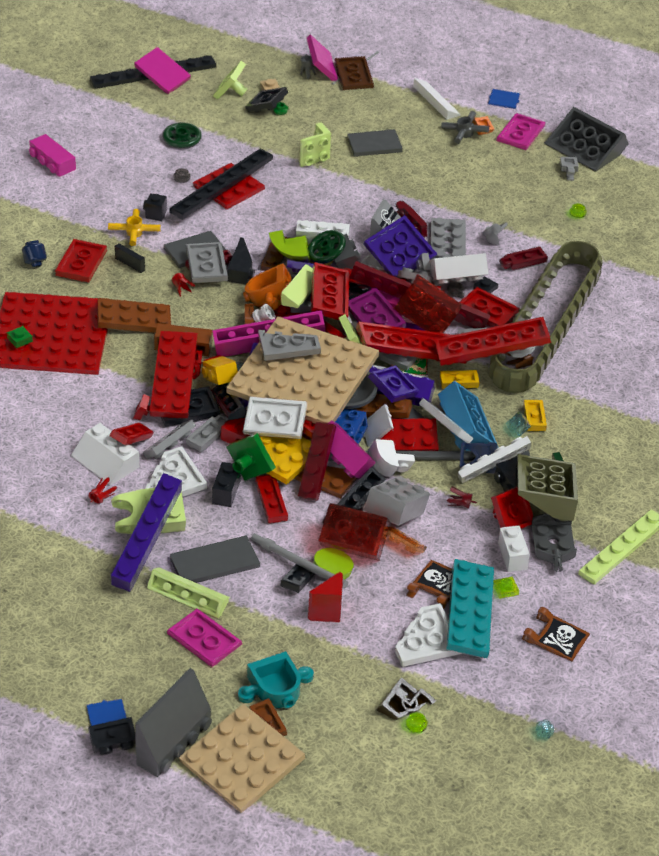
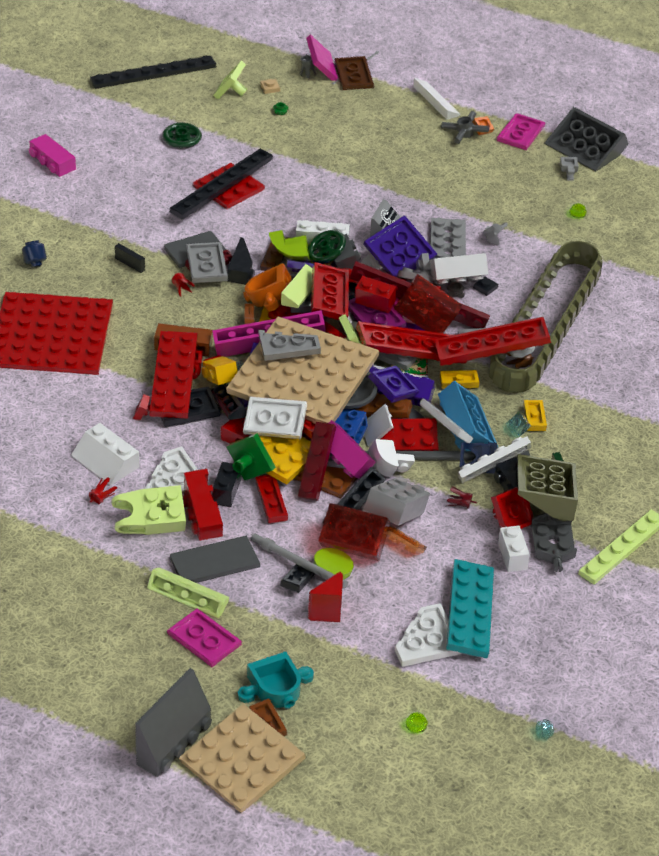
green plate [7,326,33,348] -> none
red plate [55,239,107,283] -> none
blue piece [87,699,126,726] -> none
black bracket [88,717,136,755] -> none
dark orange plate [97,298,171,333] -> none
yellow bar [108,209,161,246] -> none
red tile [110,422,154,445] -> none
dark purple brick [111,473,182,592] -> none
dark pink tile [134,47,191,94] -> none
light grey plate [142,420,196,459] -> none
black brick [143,193,167,221] -> none
clear smoke plate [174,168,190,183] -> none
light grey hinge [186,414,229,453] -> none
black plate [245,87,288,113] -> none
white wheel [252,304,275,322] -> none
yellowish green bracket [299,122,331,167] -> none
dark grey tile [347,129,403,157] -> none
slope [376,677,436,720] -> none
dark red hinge [396,201,427,237] -> none
flag [406,560,452,609] -> none
red plate [459,287,520,327] -> none
blue piece [488,89,520,109] -> none
clear neon green plate [493,576,519,599] -> none
dark red hinge [499,246,548,270] -> none
flag [522,607,590,662] -> none
none -> red wedge [182,468,223,541]
none -> red brick [355,276,396,313]

